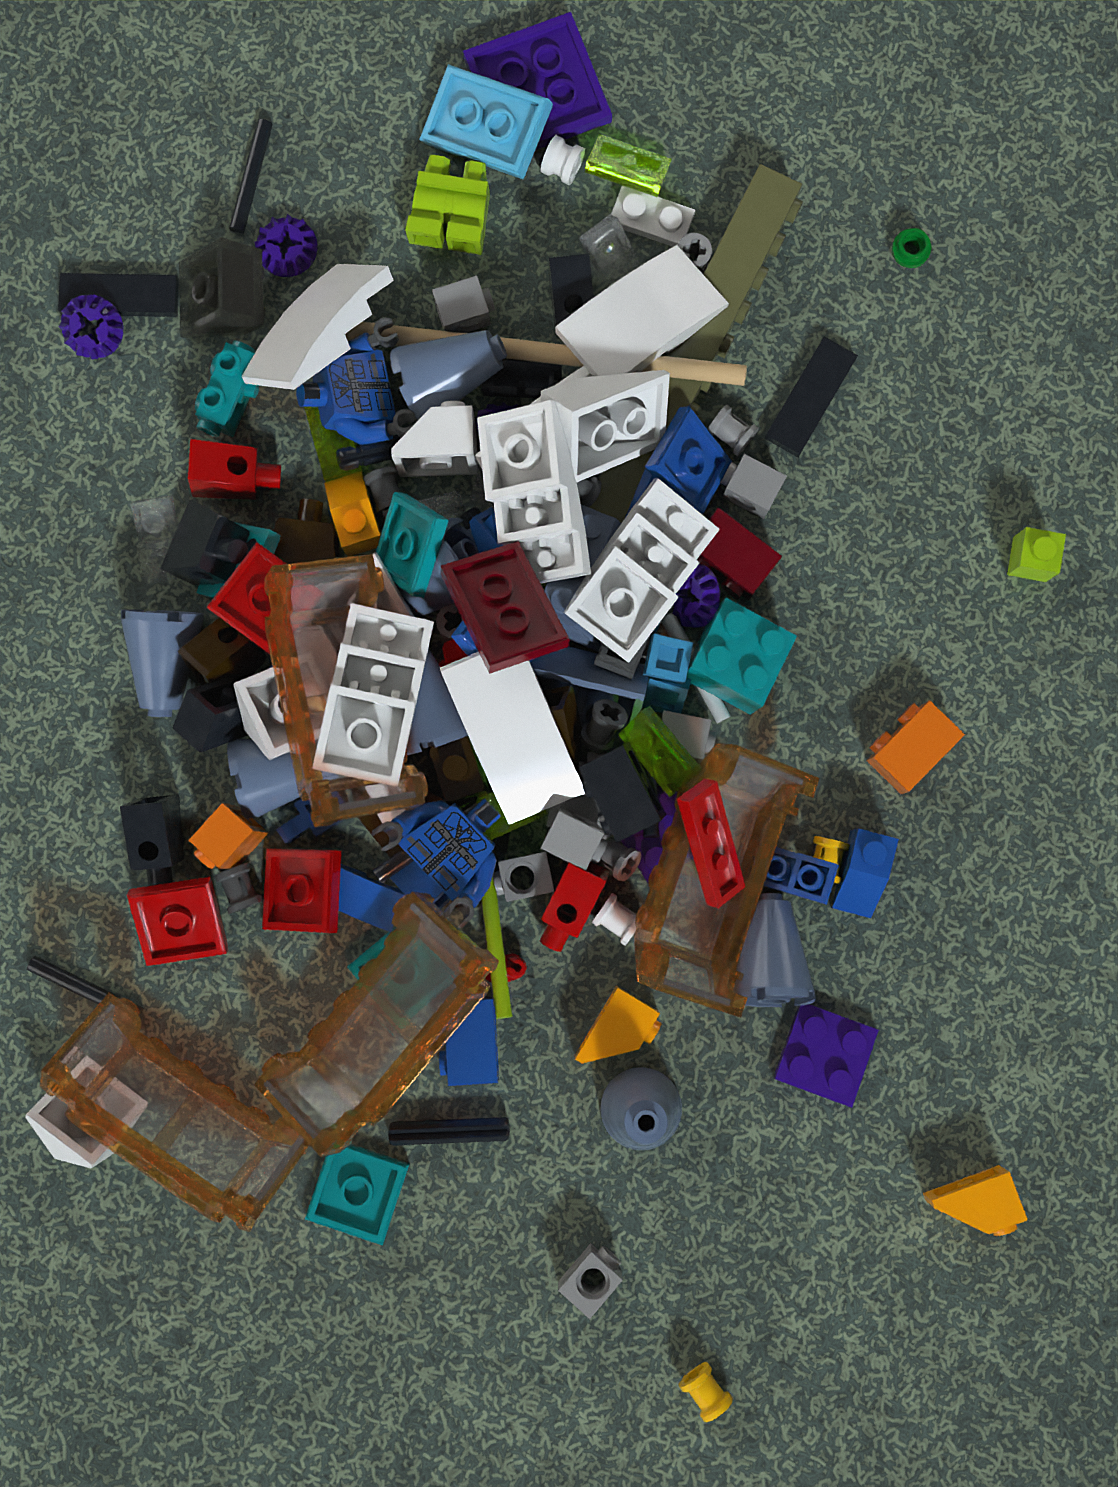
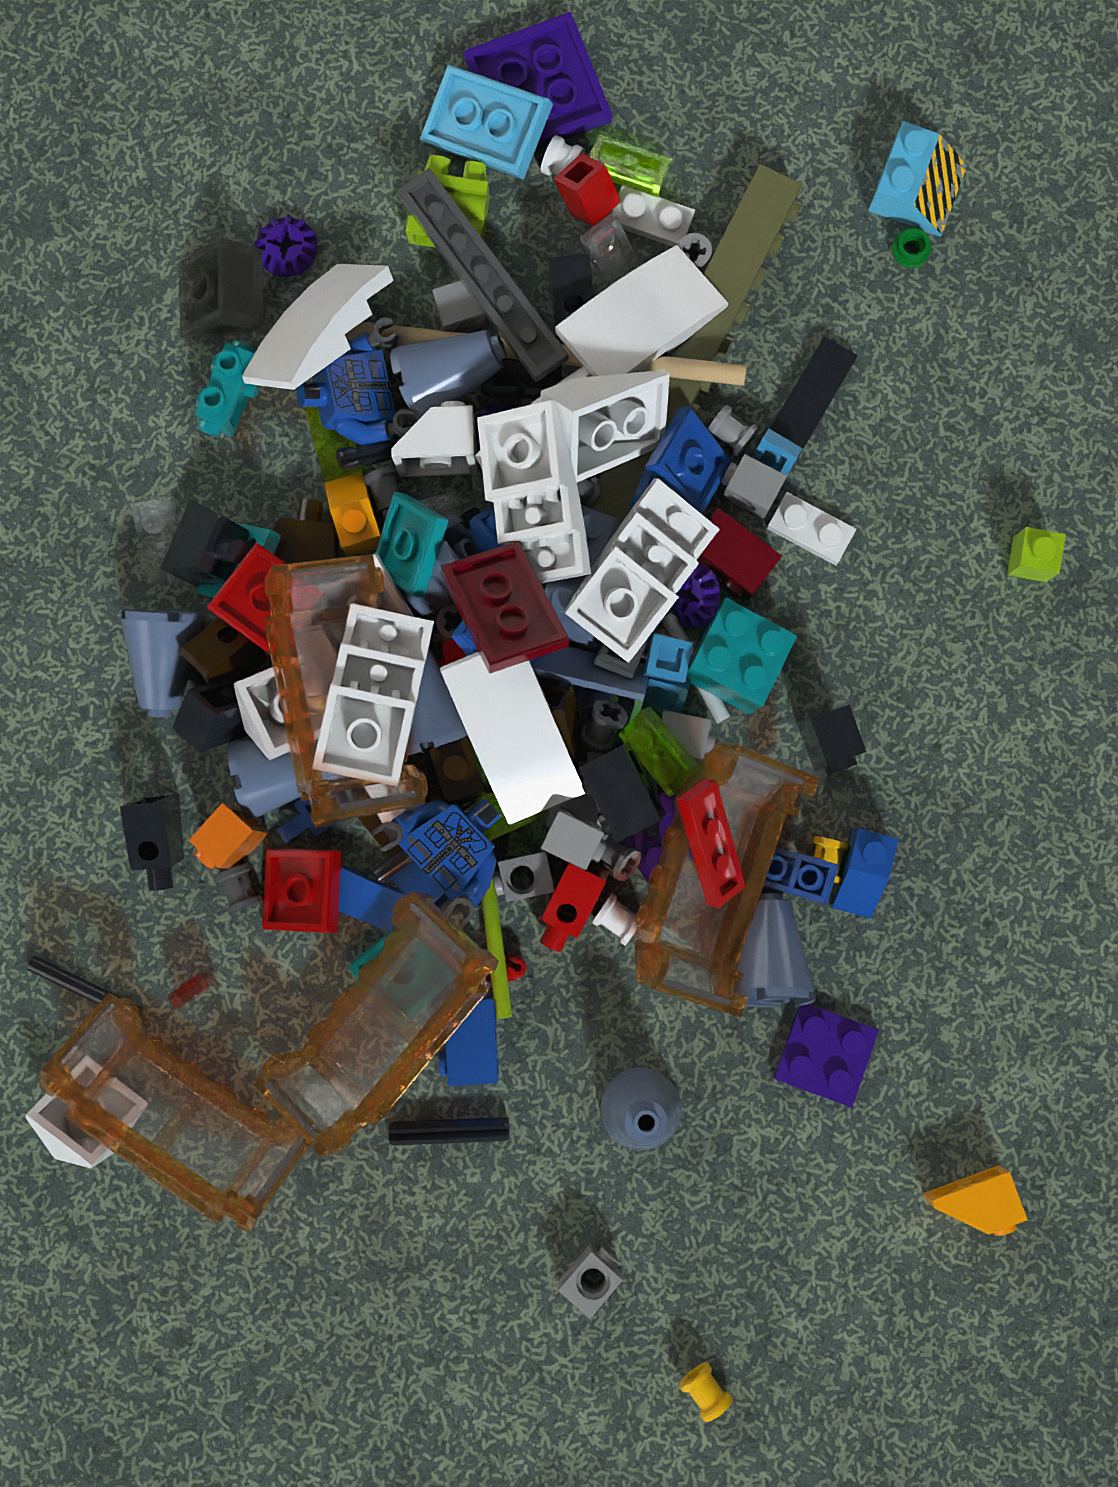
black tile [58,273,179,317] -> none
dark purple gear [58,294,124,360] -> none
red tile [127,877,228,966] -> none
red torso [188,439,281,500] -> none
black bar [229,119,273,234] -> none
teal tile [305,1138,410,1246] -> none
light orange slope [575,985,662,1064] -> none
orange brick [866,700,965,794] -> none
none -> clear red tile [167,972,218,1010]
none -> dark grey plate [397,168,569,382]
none -> red brick [554,153,621,227]
none -> dark azure plate [752,429,803,475]
none -> white plate [767,492,856,565]
none -> black brick [798,705,866,775]
none -> medium azure slope [868,121,967,237]

